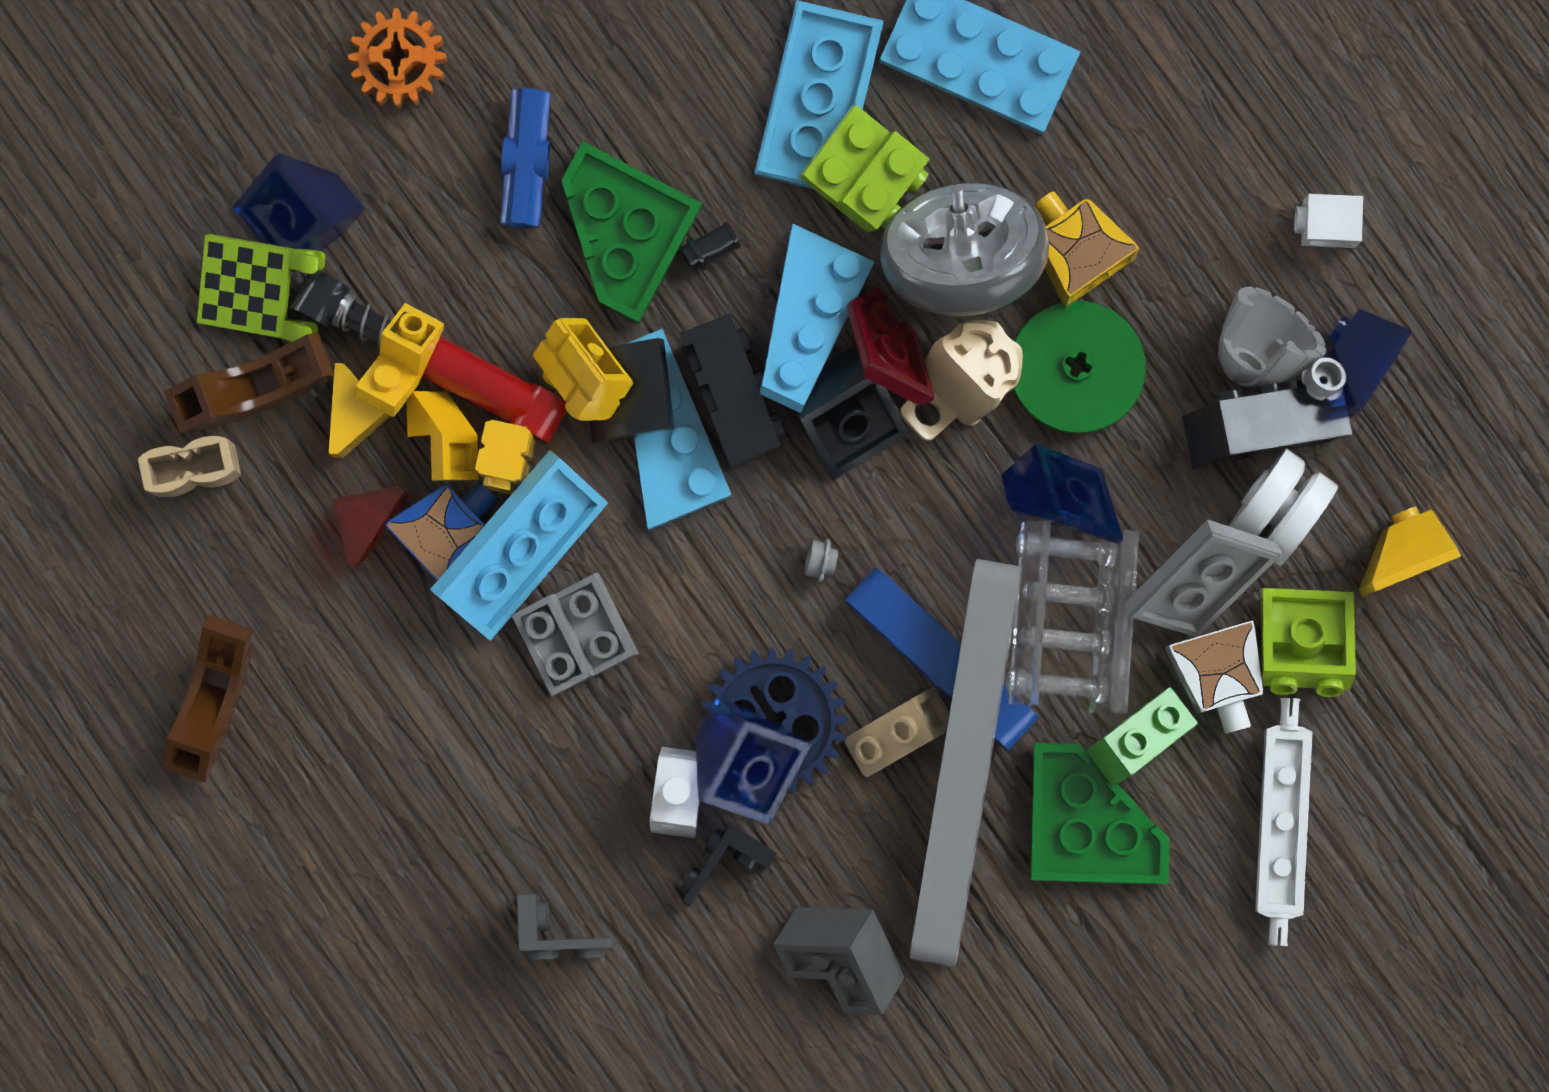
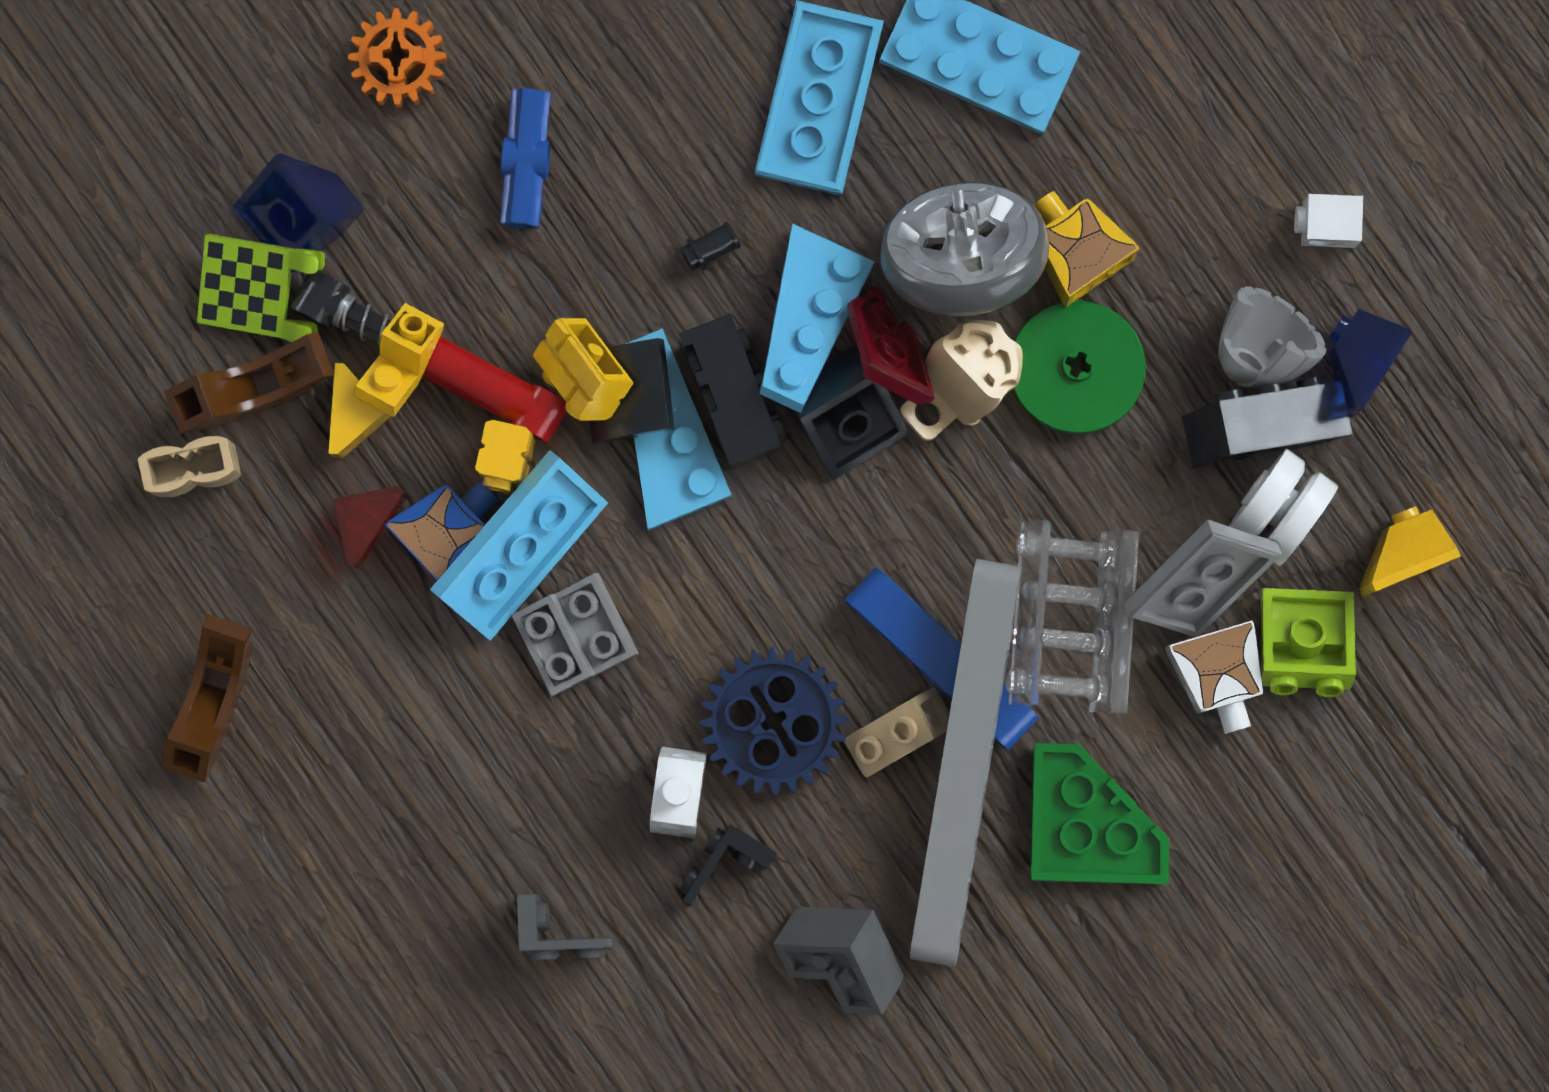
yellow slope [406,391,479,481] -> none
green plate [561,141,702,324] -> none
clear blue slope [696,698,812,825] -> none
lime plate [798,104,930,233] -> none
light grey plate [804,539,838,583] -> none
clear blue slope [1001,443,1123,544] -> none
brick [1085,687,1198,787] -> none
white plate [1255,698,1312,946] -> none
light grey plate [1301,358,1346,401] -> none

